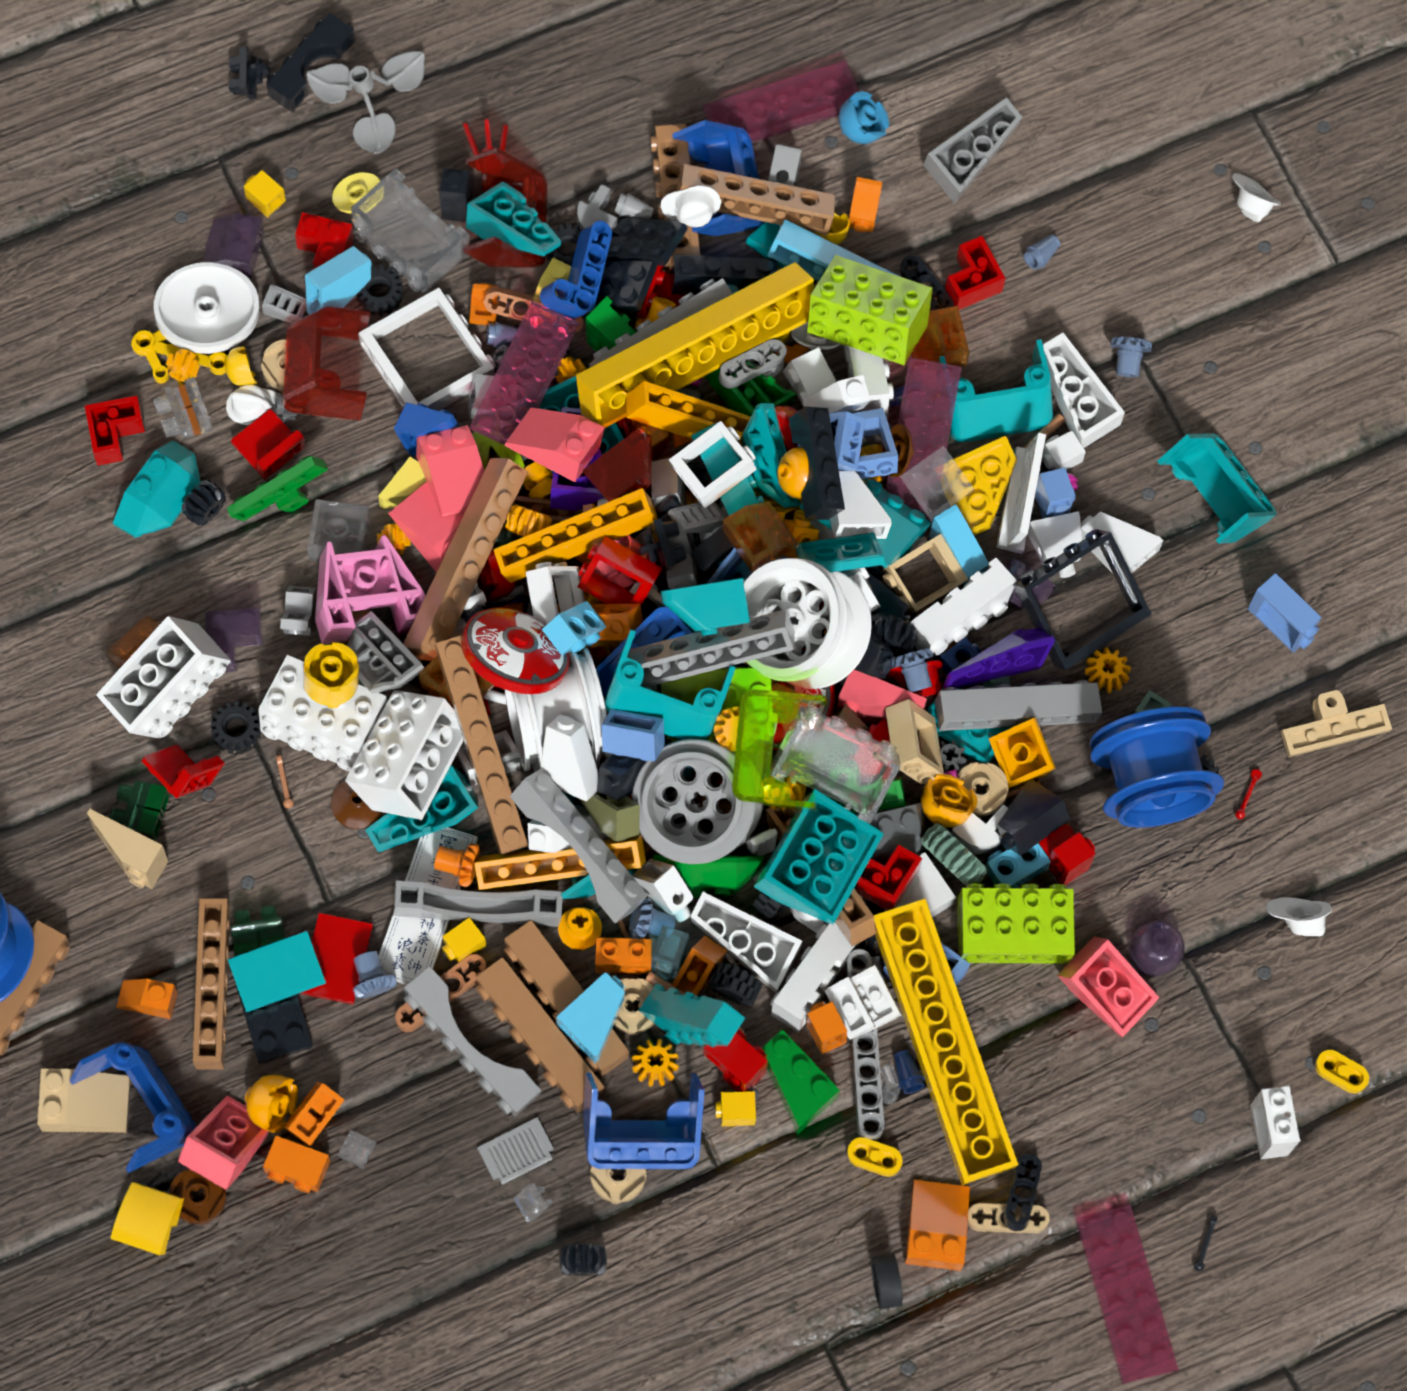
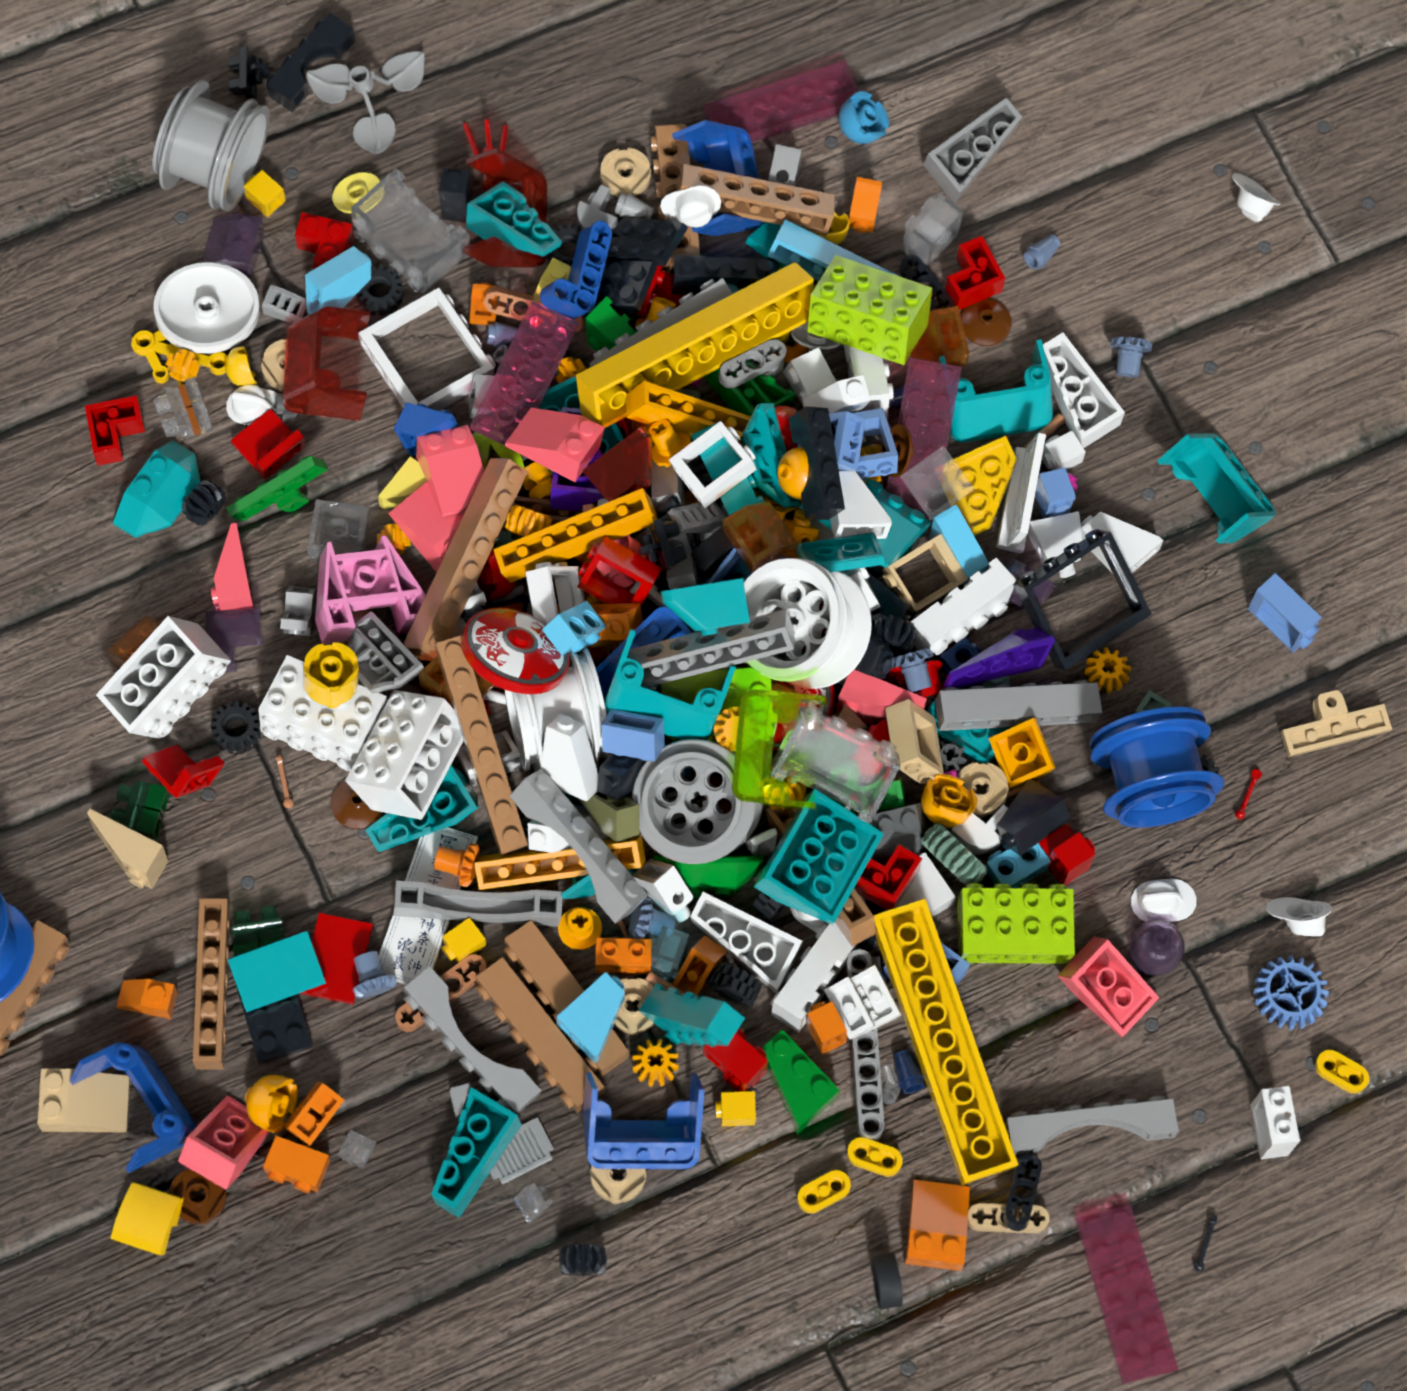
none -> light grey wheel [152,79,269,212]
none -> coral slope [210,523,255,622]
none -> teal wedge [431,1087,521,1218]
none -> light grey slope [449,1083,471,1121]
none -> tan plate [600,148,651,197]
none -> light orange gear [648,420,692,468]
none -> yellow plate [797,1170,851,1214]
none -> clear brick [902,193,963,267]
none -> reddish brown dish [960,298,1012,346]
none -> light grey arch [1004,1096,1179,1156]
none -> white piece [1131,879,1196,923]
none -> medium blue gear [1253,955,1329,1030]

